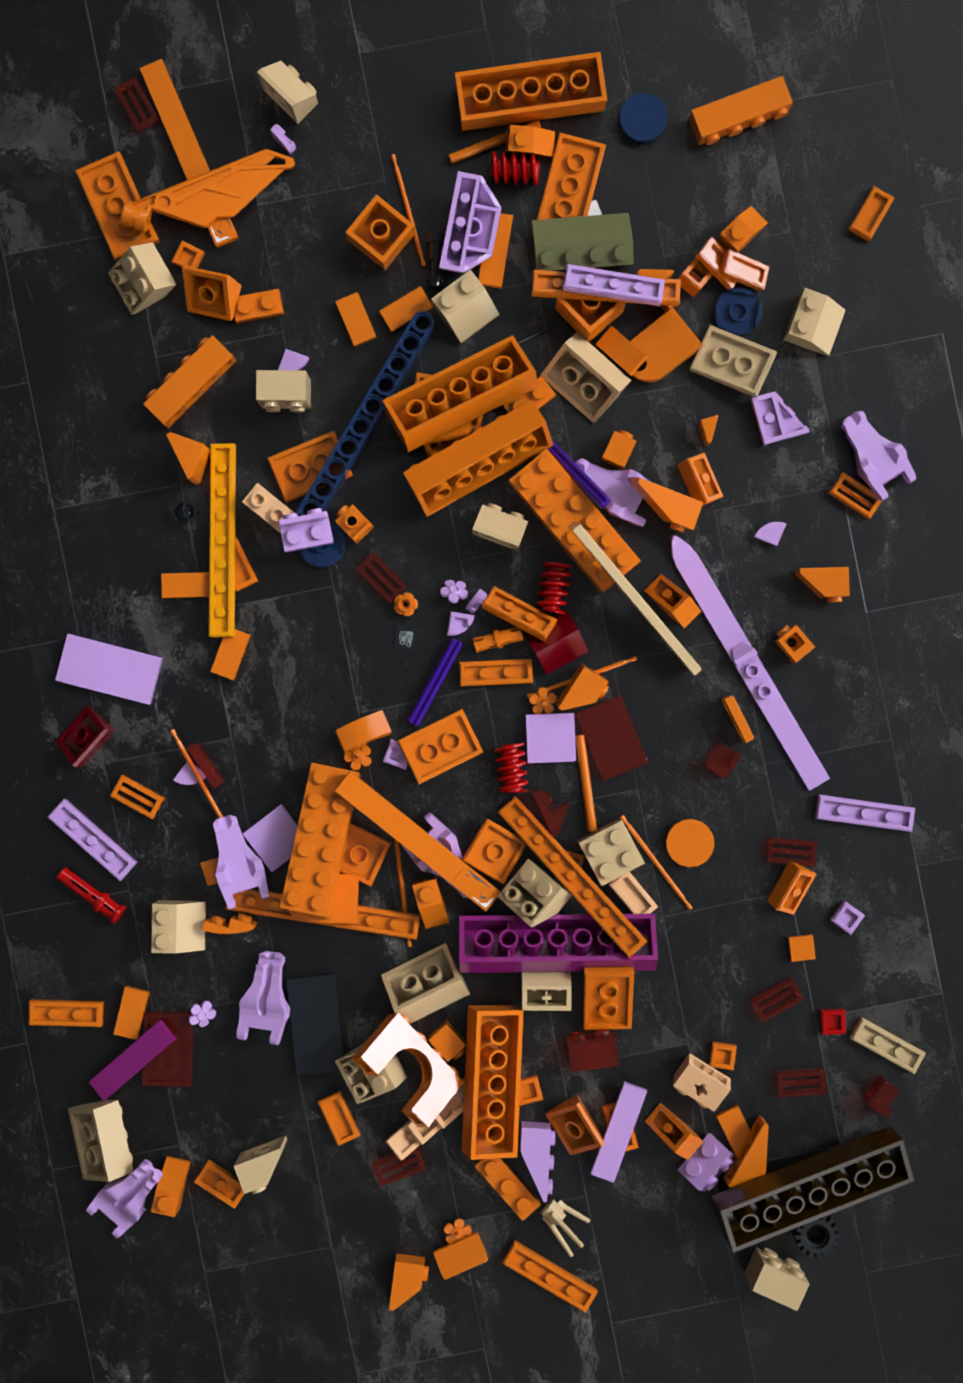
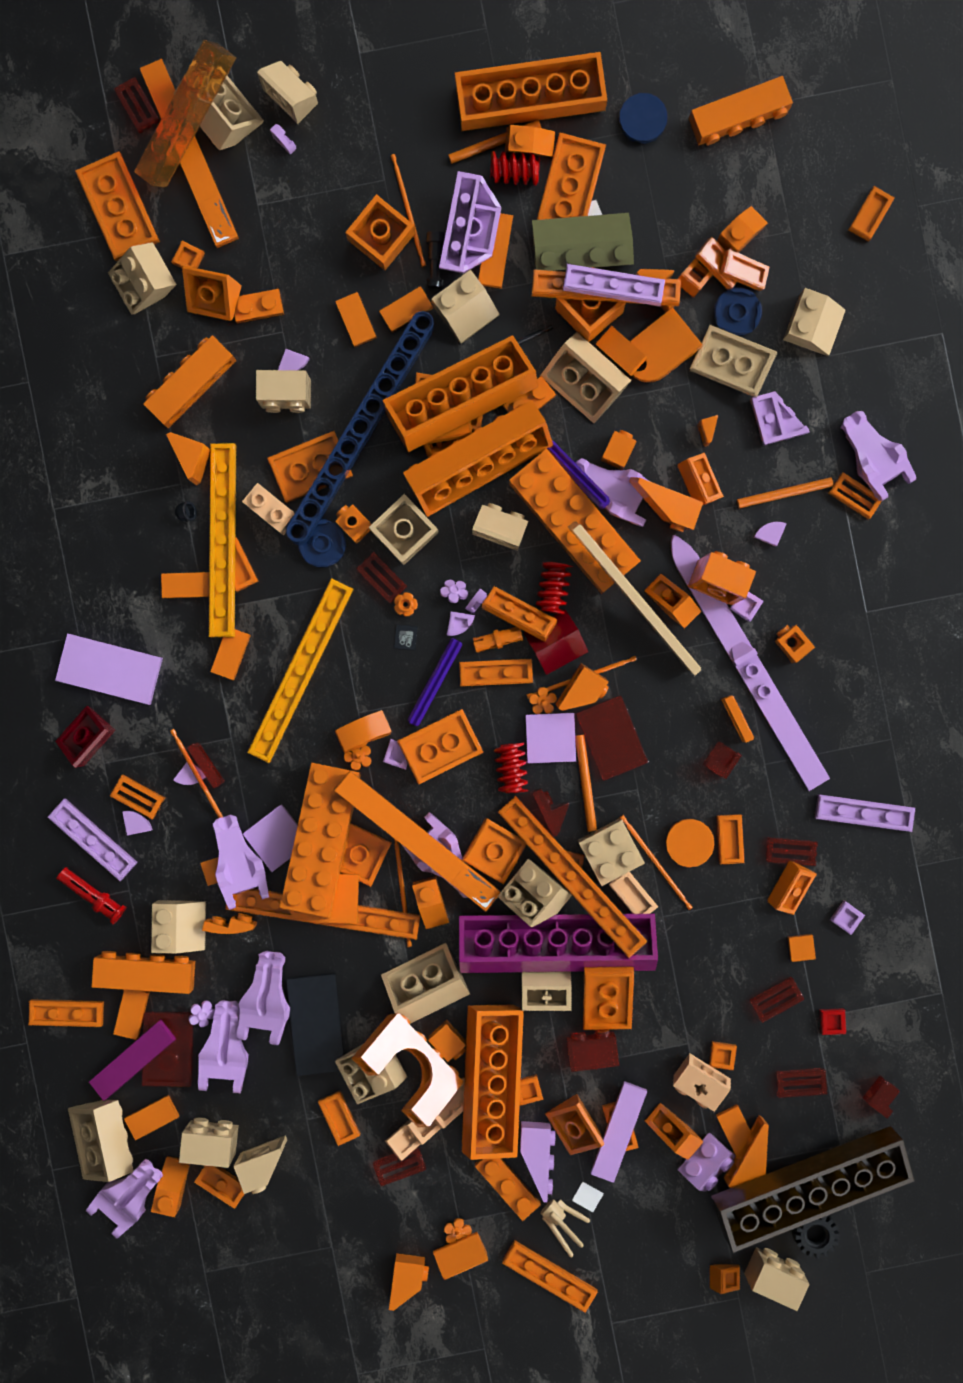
orange wing [121,149,295,232] -> none
lavender bracket [278,508,334,553] -> none
orange slope [795,567,850,603] -> none
tan tile [849,1017,926,1074] -> none
none -> orange brick [92,951,195,994]
none -> lavender tile [123,811,152,835]
none -> orange tile [124,1094,180,1140]
none -> clear orange brick [134,40,237,187]
none -> tan slope [174,65,264,150]
none -> tan brick [179,1118,239,1168]
none -> lavender animal [198,1000,249,1094]
none -> light orange tile [247,578,354,763]
none -> tan brick [369,494,439,565]
none -> white sticker [572,1182,604,1212]
none -> orange brick [688,551,756,605]
none -> orange slope [710,1264,740,1294]
none -> orange tile [716,814,744,864]
none -> lavender tile [729,592,763,622]
none -> orange bar [737,477,833,509]

